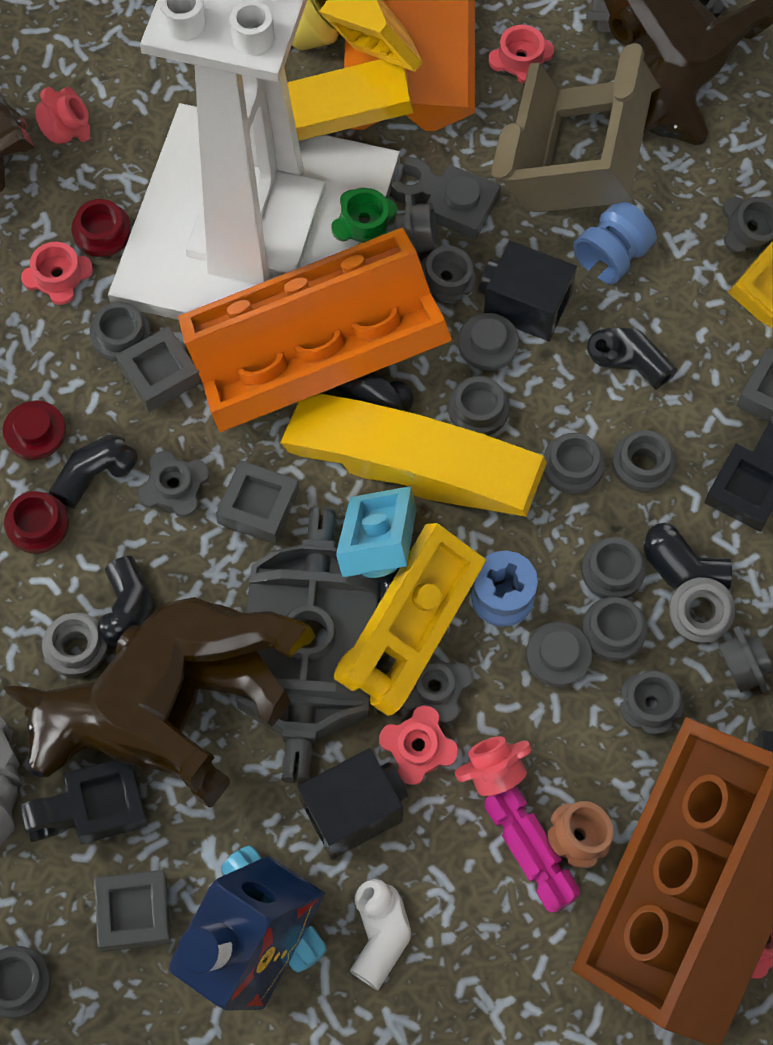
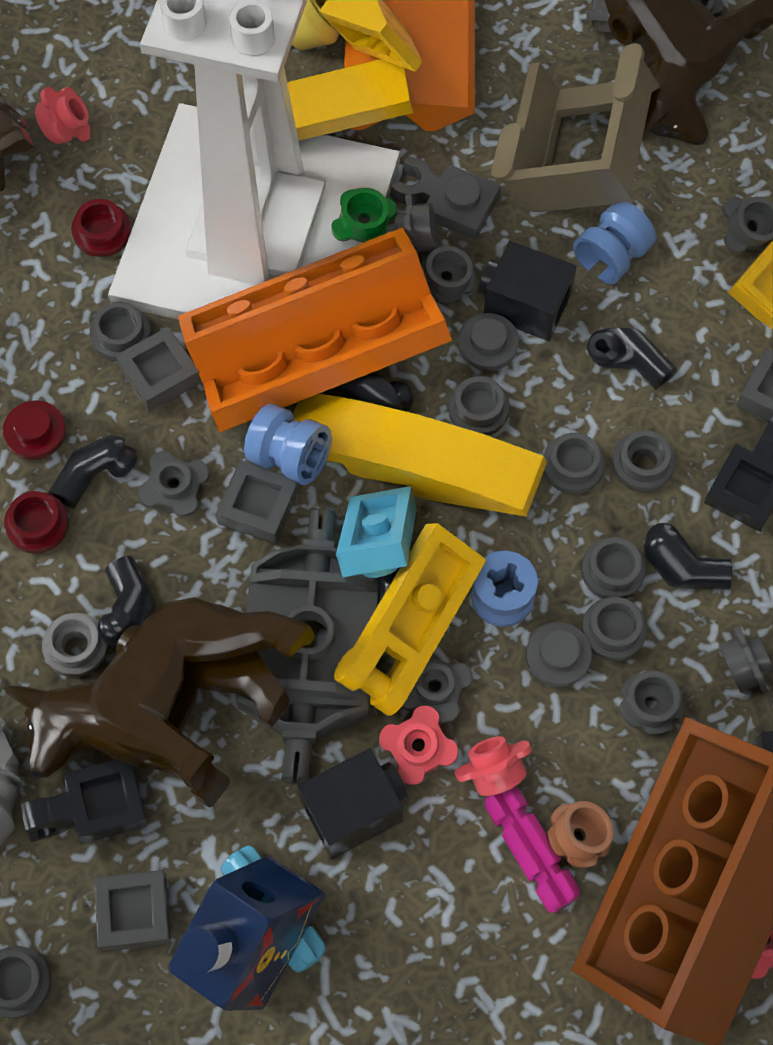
coral plate [21,242,93,305] -> none
white arm [350,879,411,990] -> none
coral plate [488,25,554,84] -> none
light grey plate [669,578,735,642] -> none
none -> medium blue wheel [244,404,332,485]

